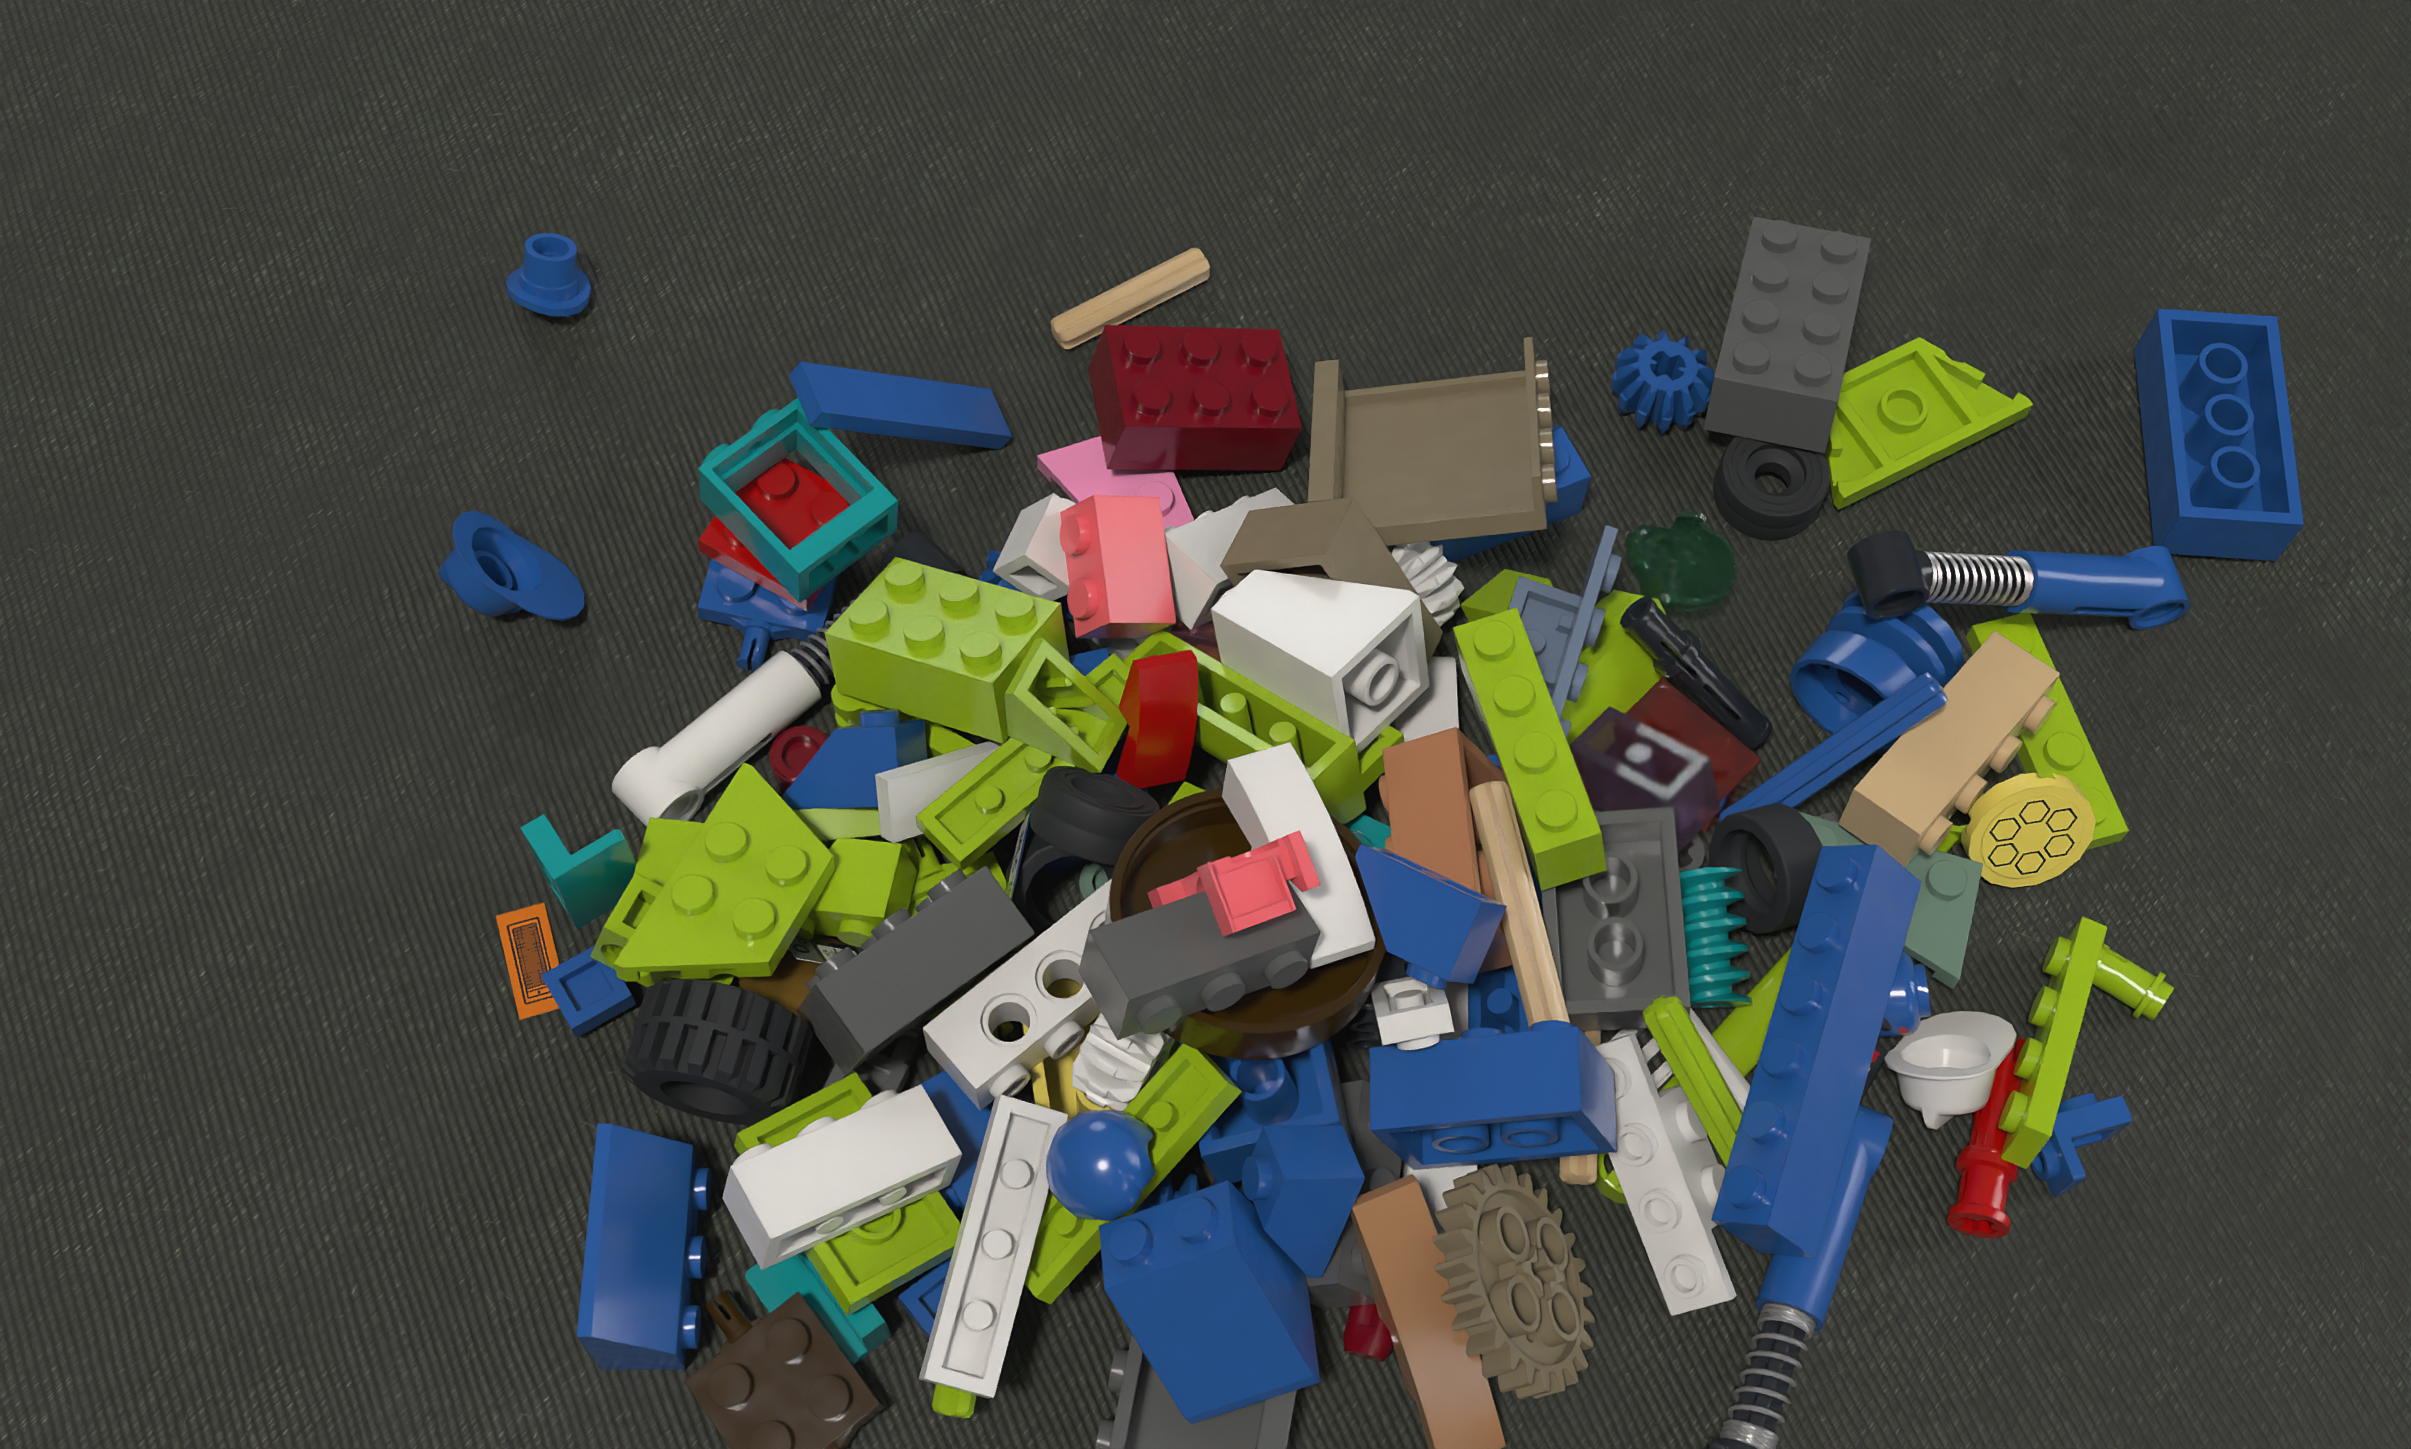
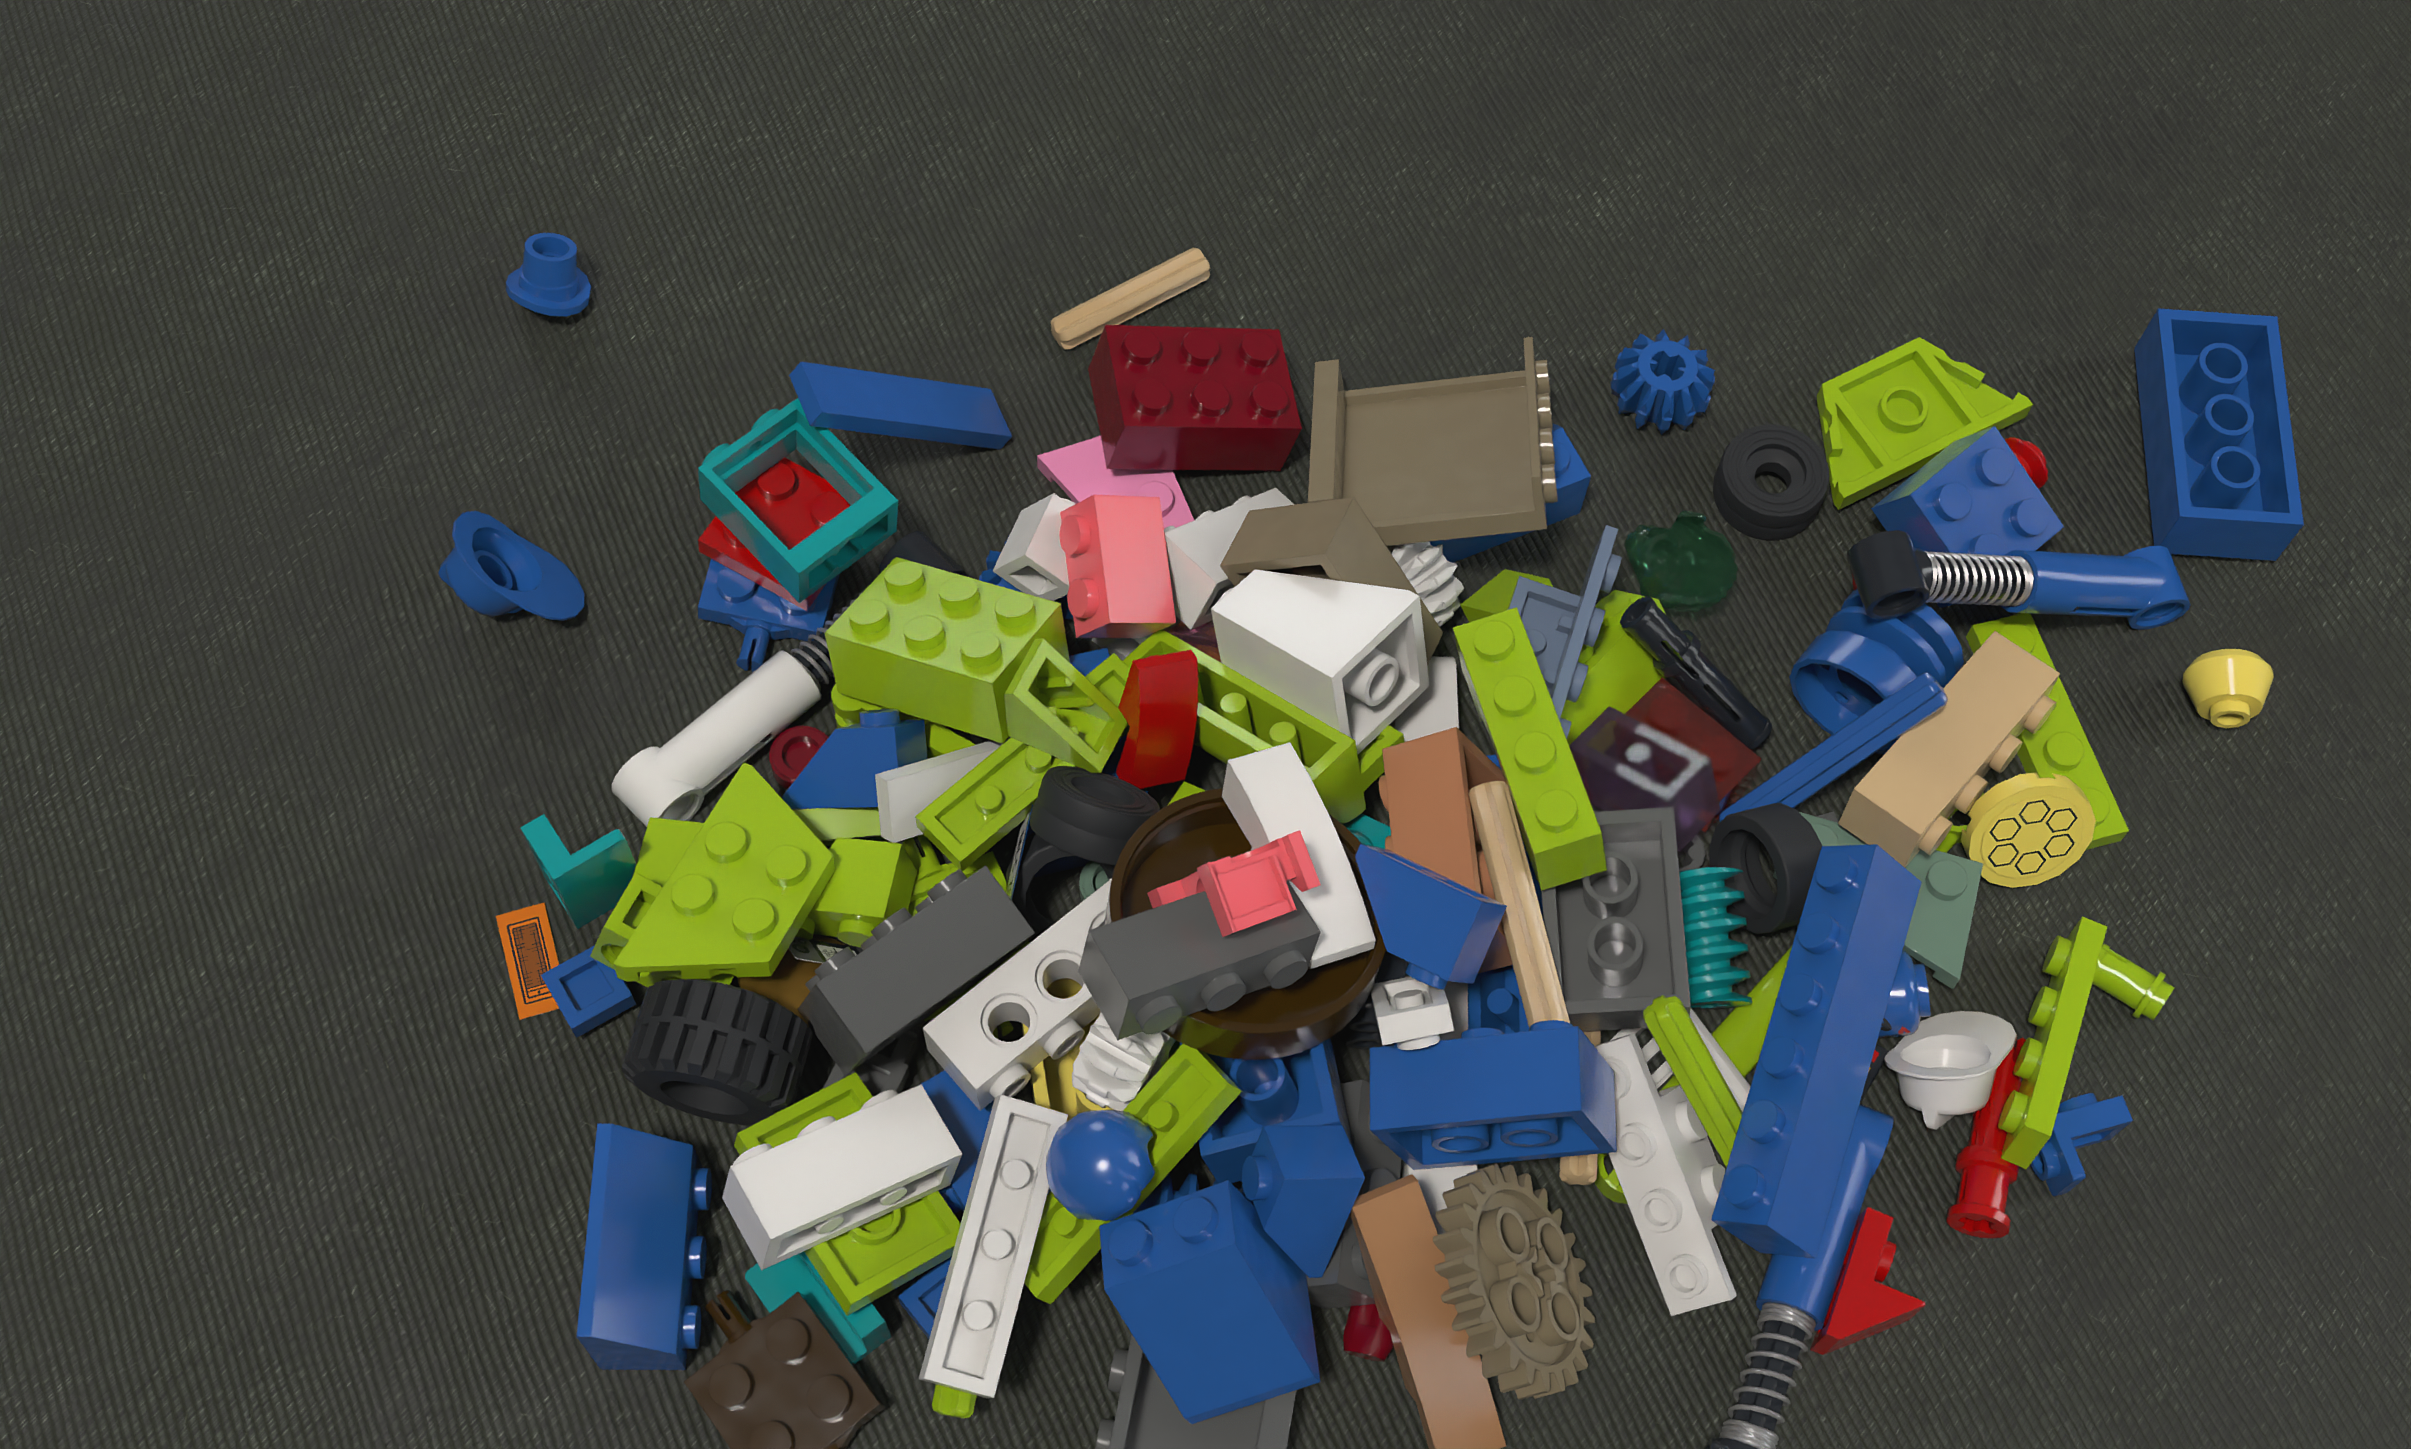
dark grey brick [1704,216,1871,453] -> none
none -> red slope [1810,1207,1926,1355]
none -> blue brick [1852,426,2064,608]
none -> light yellow cone [2183,649,2274,728]

